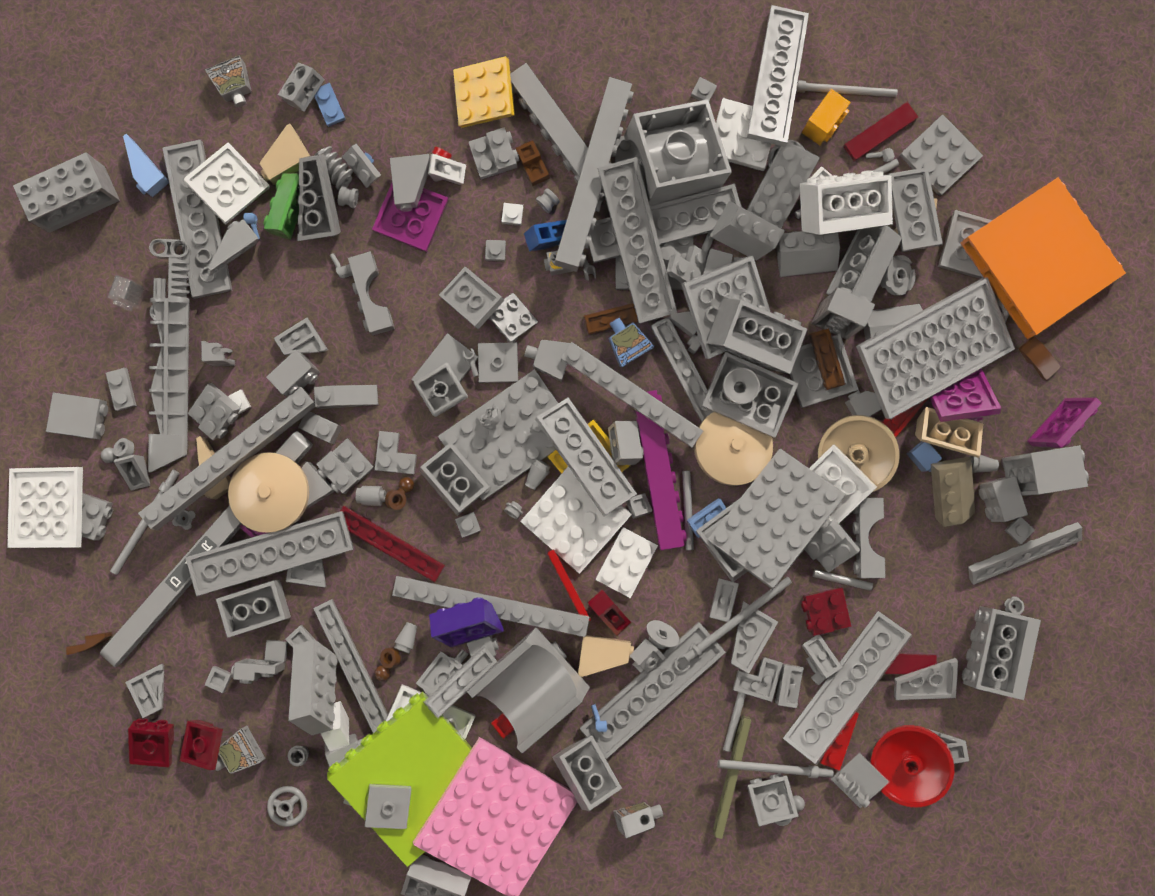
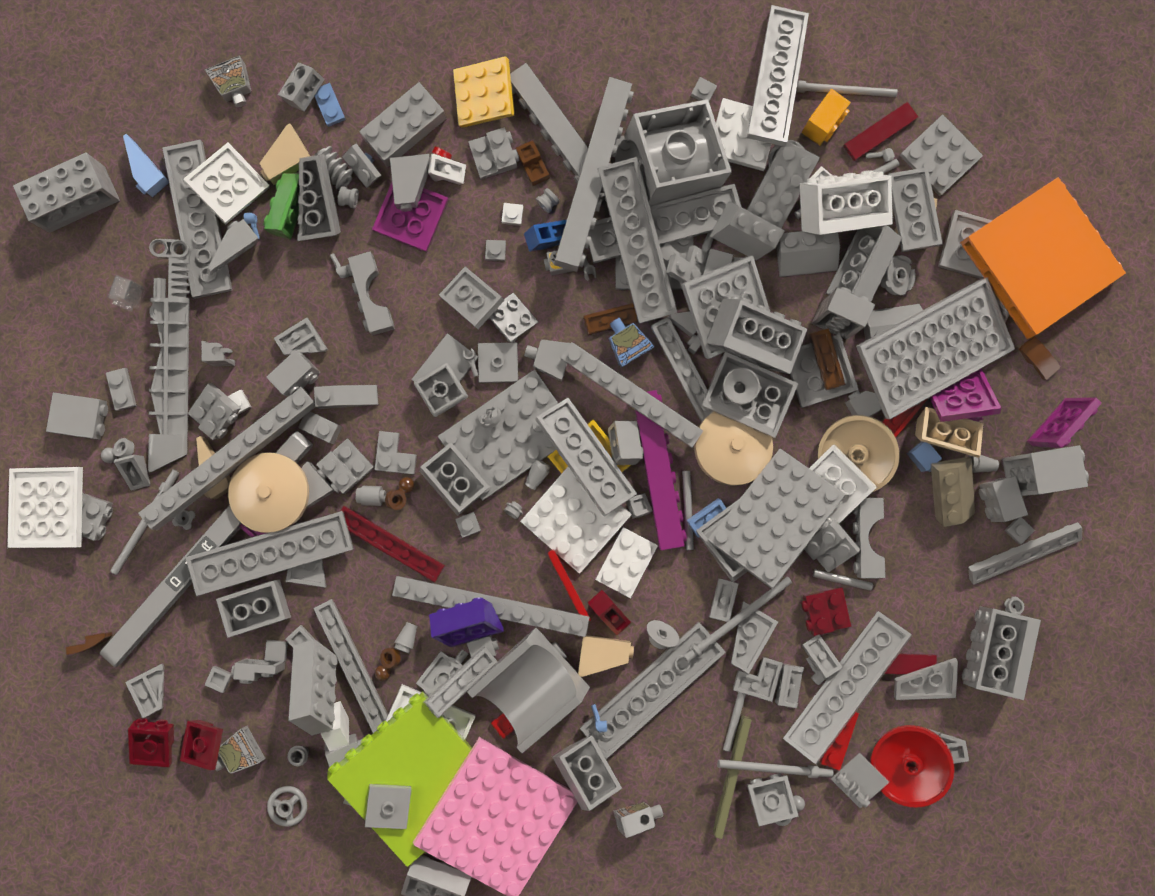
light grey brick [630,639,666,673] -> none
none -> light grey brick [359,82,447,167]

